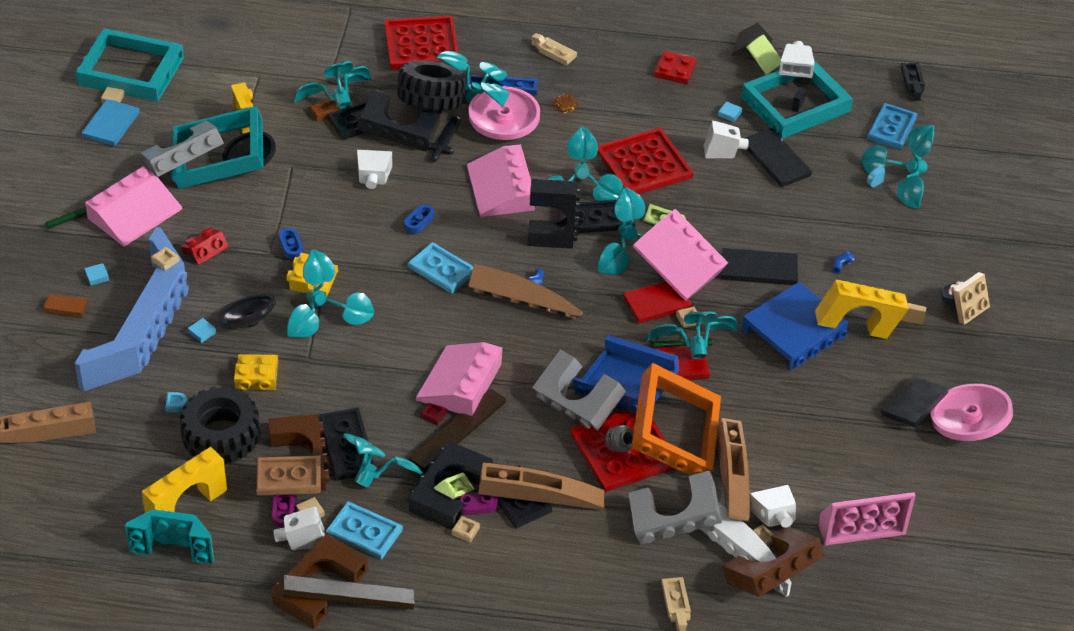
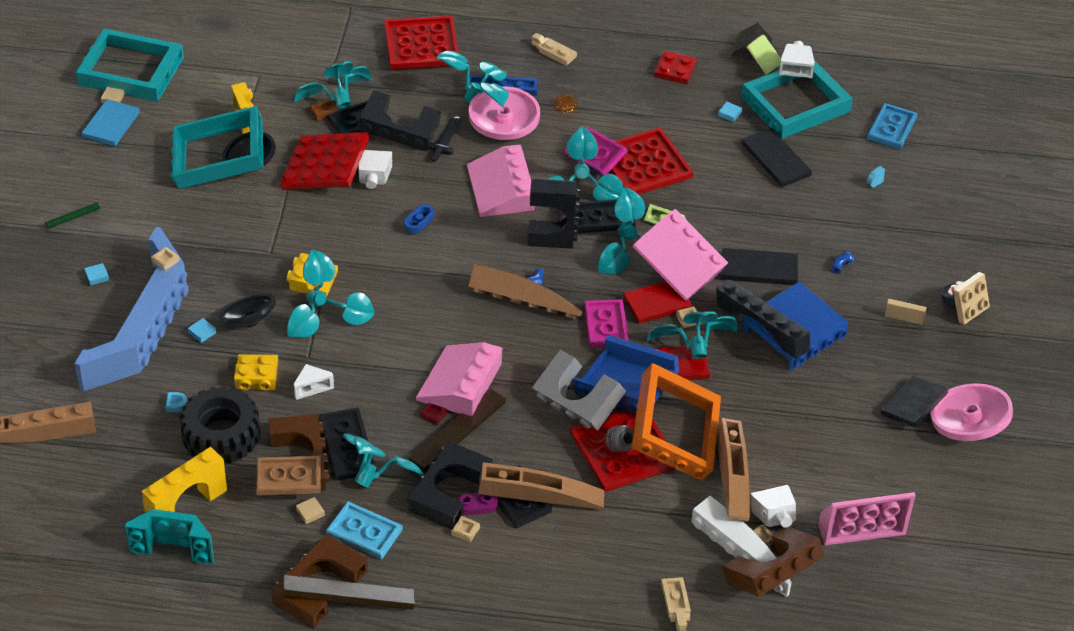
dark orange tile [44,294,88,318] -> none
bright pink slope [85,166,182,247] -> none
light grey arch [141,120,224,177] -> none
red bracket [180,228,228,265] -> none
magenta plate [272,494,295,528] -> none
white torso [274,506,325,550] -> none
blue plate [279,228,304,260] -> none
black tyre [397,60,467,111] -> none
medium azure tile [408,242,473,294] -> none
yellowish green slope [434,472,474,499] -> none
light grey arch [629,471,722,545] -> none
dark green bar [653,338,712,348] -> none
white torso [704,121,748,158] -> none
black tile [792,87,806,112] -> none
yellow arch [815,280,909,339] -> none
teal plant [862,125,934,209] -> none
black hinge [900,62,925,101] -> none
none -> red plate [280,132,369,190]
none -> white slope [294,364,334,400]
none -> dark pink tile [564,126,627,176]
none -> dark pink tile [584,299,629,348]
none -> black arch [716,280,810,359]

